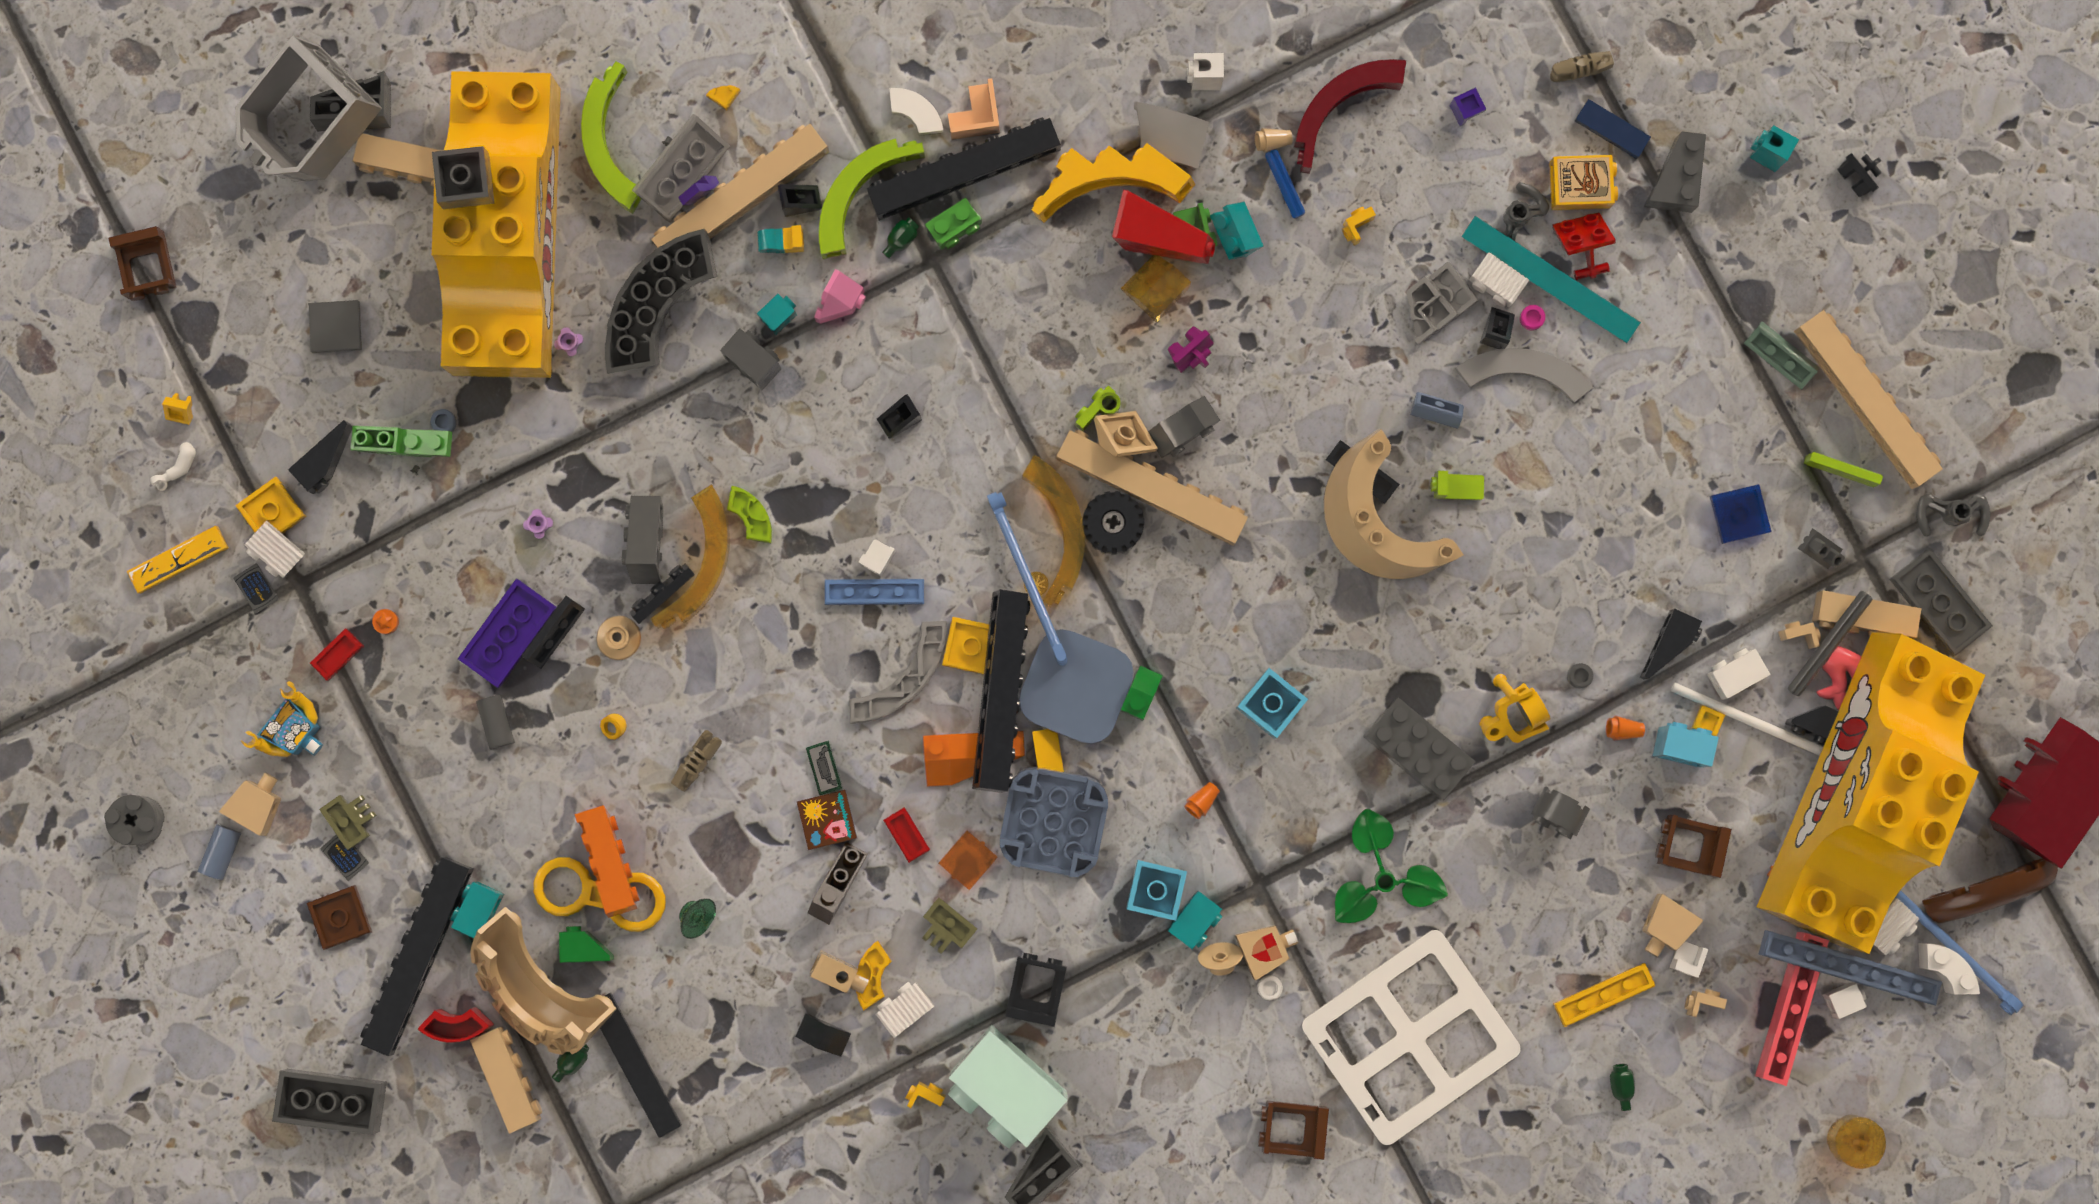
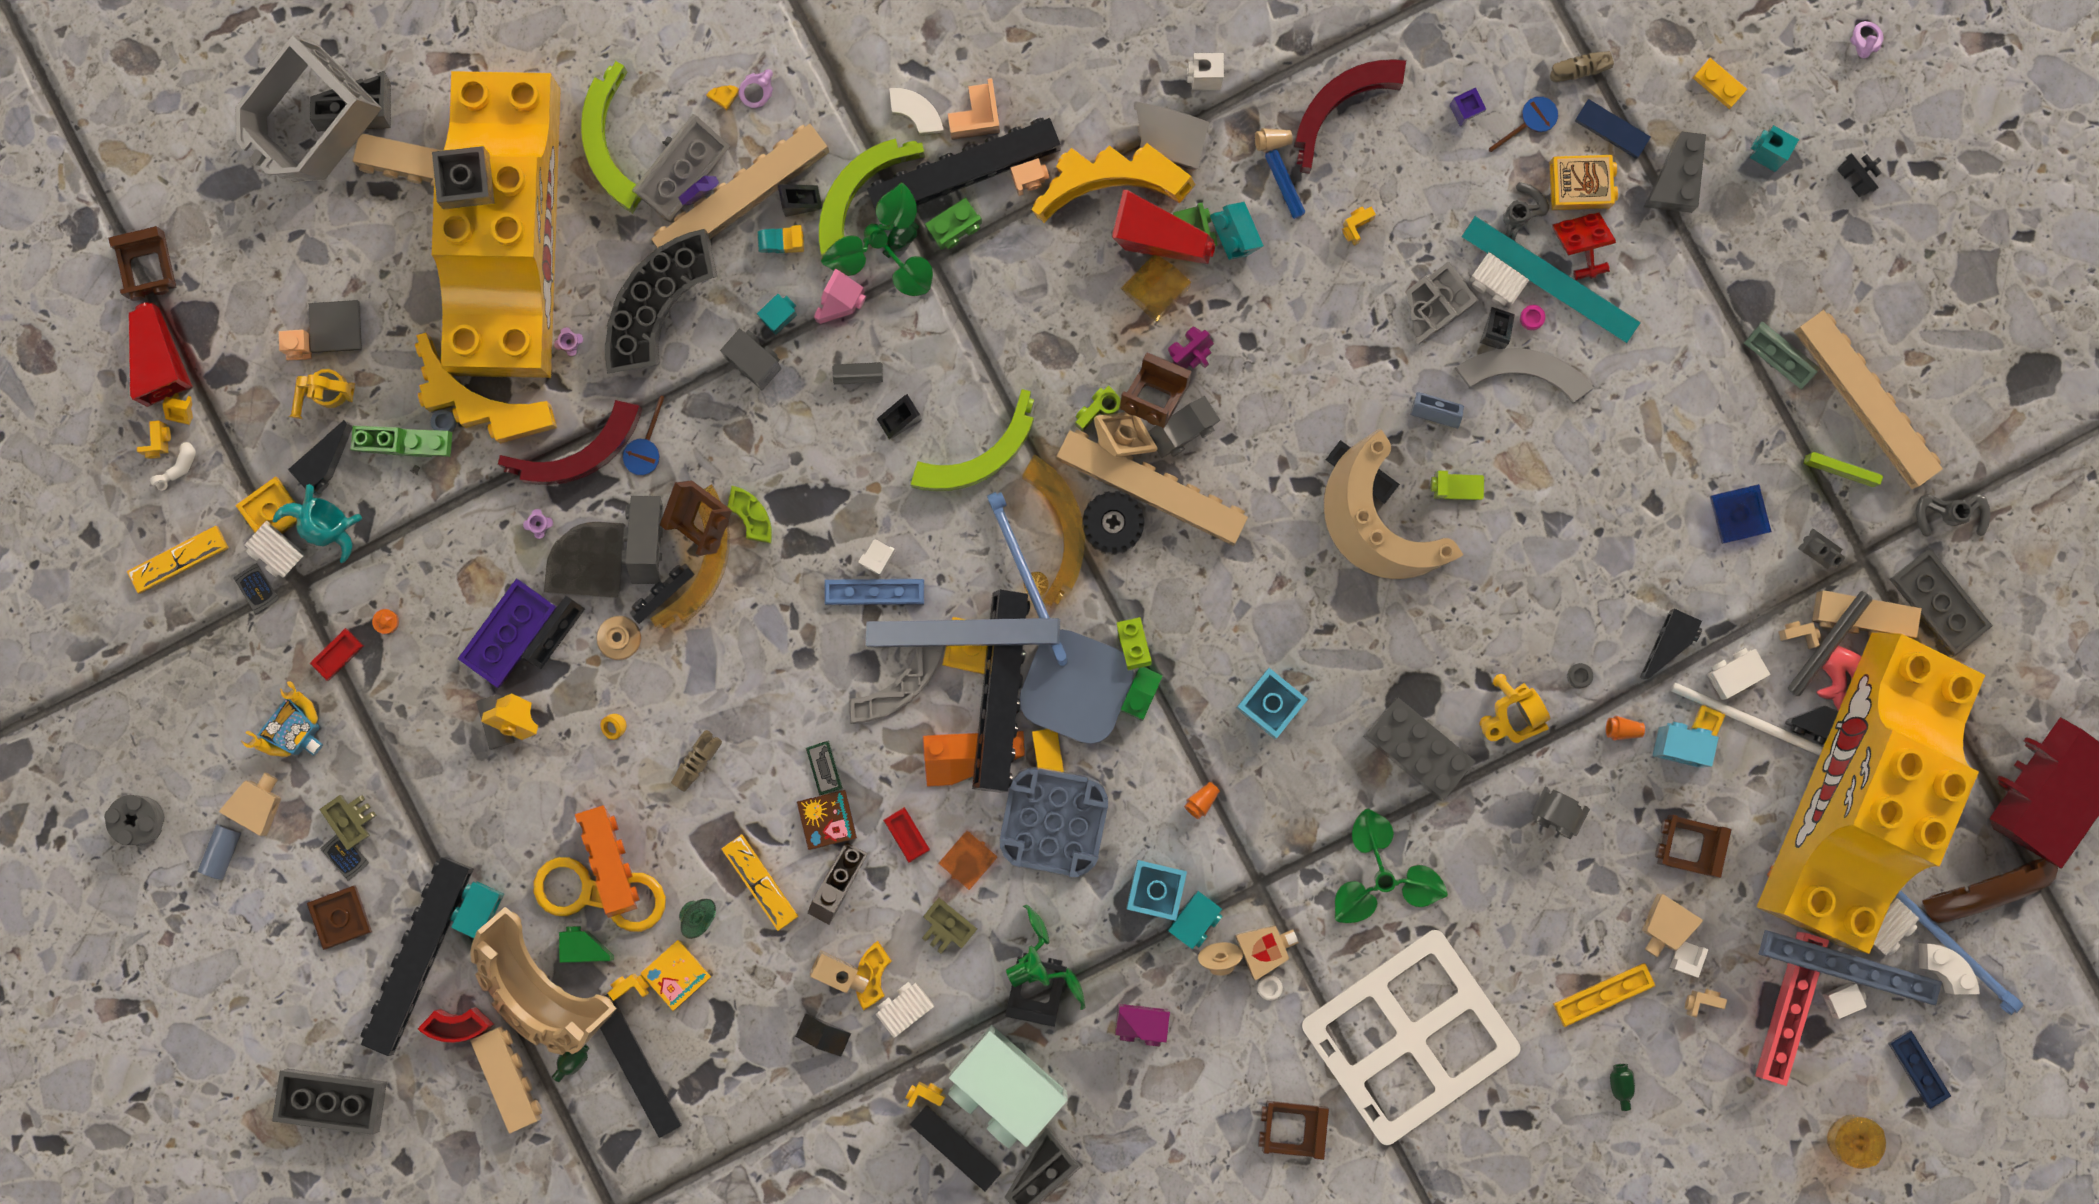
none -> red slope [129,302,193,407]
none -> yellow bracket [137,420,171,459]
none -> teal piece [273,484,362,563]
none -> light nougat brick [279,330,312,361]
none -> yellow piece [288,369,355,419]
none -> yellow arch [415,333,557,444]
none -> yellow brick [481,693,538,740]
none -> dark red arch [498,400,643,485]
none -> clear smoke plate [544,522,626,598]
none -> yellow bracket [607,973,650,1001]
none -> blue piece [623,395,664,476]
none -> yellow tile [640,940,711,1011]
none -> reddish brown window [660,480,732,556]
none -> yellow tile [721,834,799,931]
none -> lavender piece [739,69,773,108]
none -> green plant [821,183,933,296]
none -> dark grey brick [832,362,883,385]
none -> sand blue tile [866,618,1060,647]
none -> lime arch [910,389,1035,492]
none -> black tile [910,1105,1002,1192]
none -> green plant [1006,904,1086,1010]
none -> light nougat brick [1011,158,1049,196]
none -> magenta slope [1115,1004,1170,1047]
none -> lime plate [1116,617,1152,670]
none -> reddish brown window [1120,352,1192,428]
none -> blue piece [1489,96,1558,152]
none -> yellow plate [1693,58,1747,109]
none -> lavender piece [1850,21,1883,59]
none -> dark blue tile [1888,1030,1951,1109]

